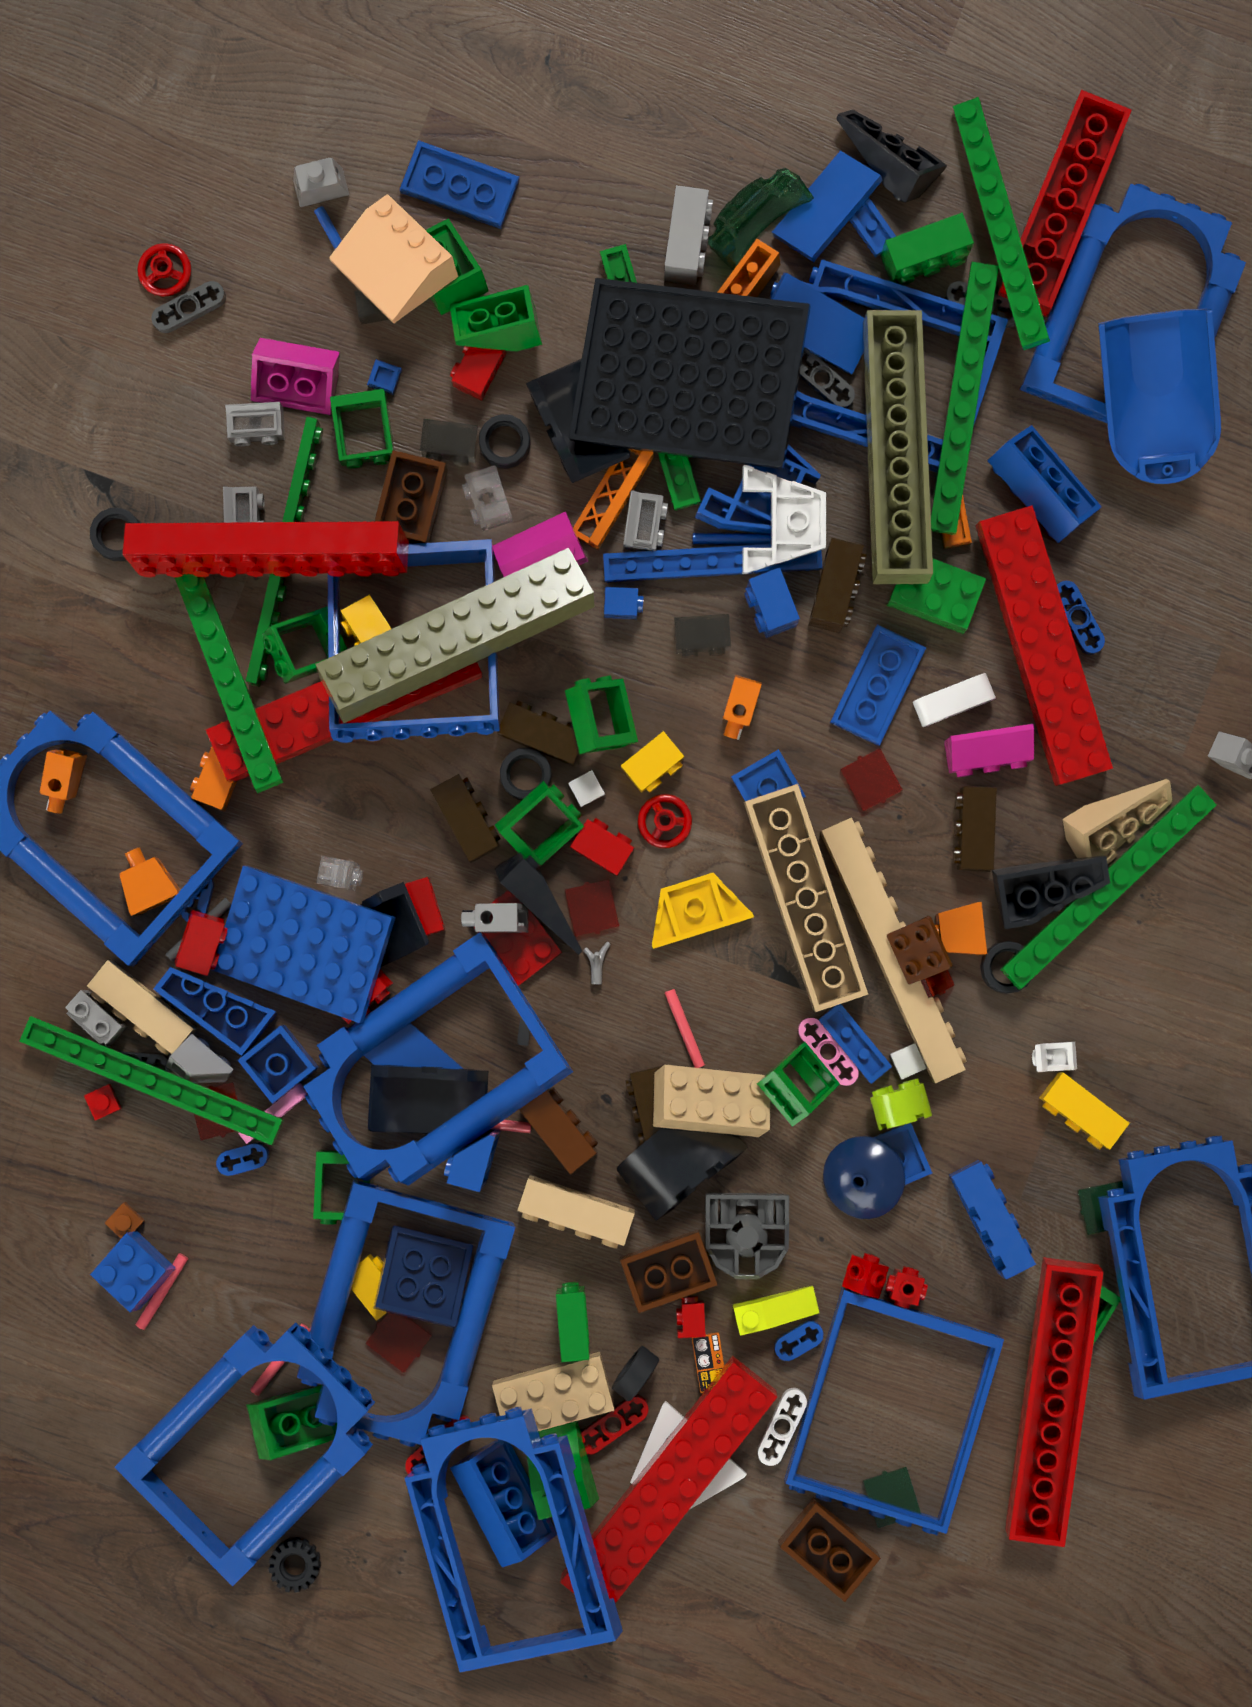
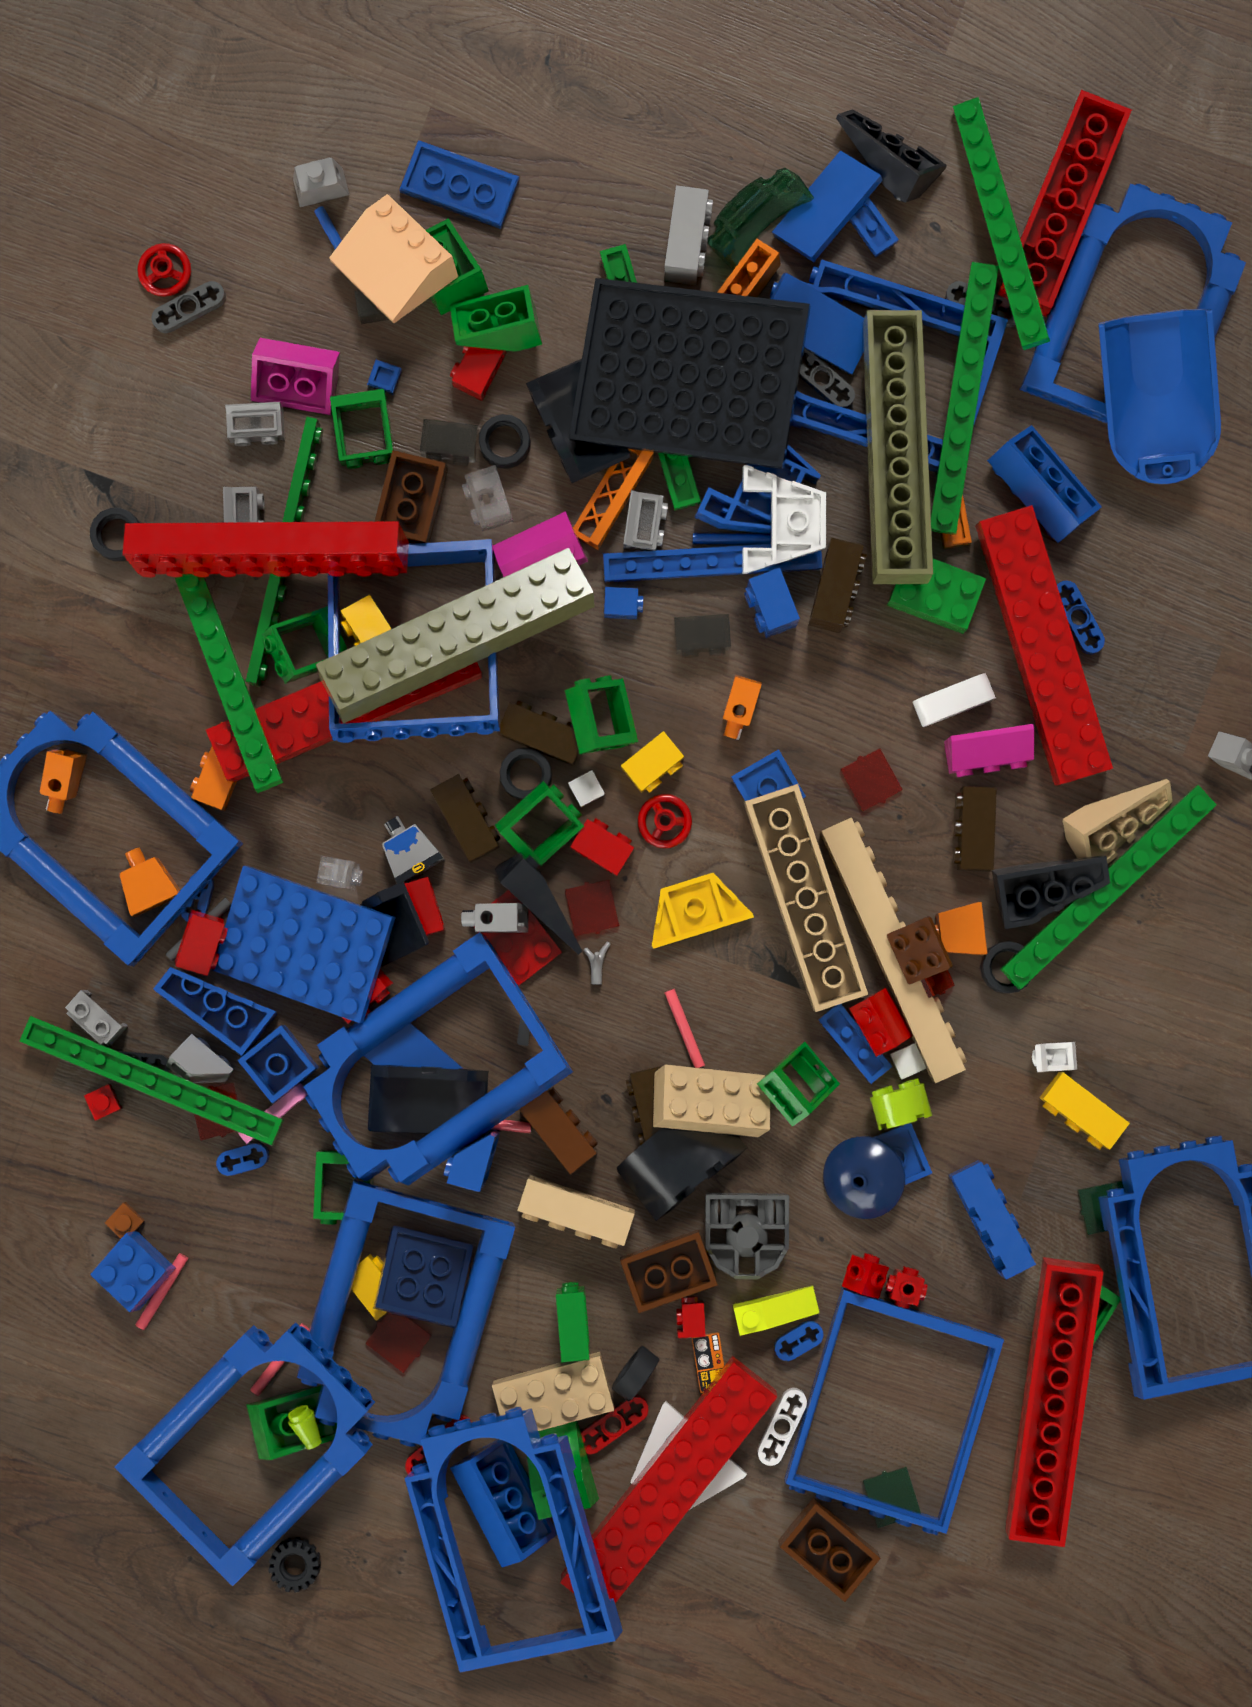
tan brick [87,960,198,1055] -> none
bright pink beam [798,1018,858,1086] -> none
blue tile [830,624,926,746] -> none
green brick [880,212,974,286] -> none
none -> lime cone [288,1405,322,1449]
none -> torso [382,816,445,884]
none -> red brick [849,988,913,1057]

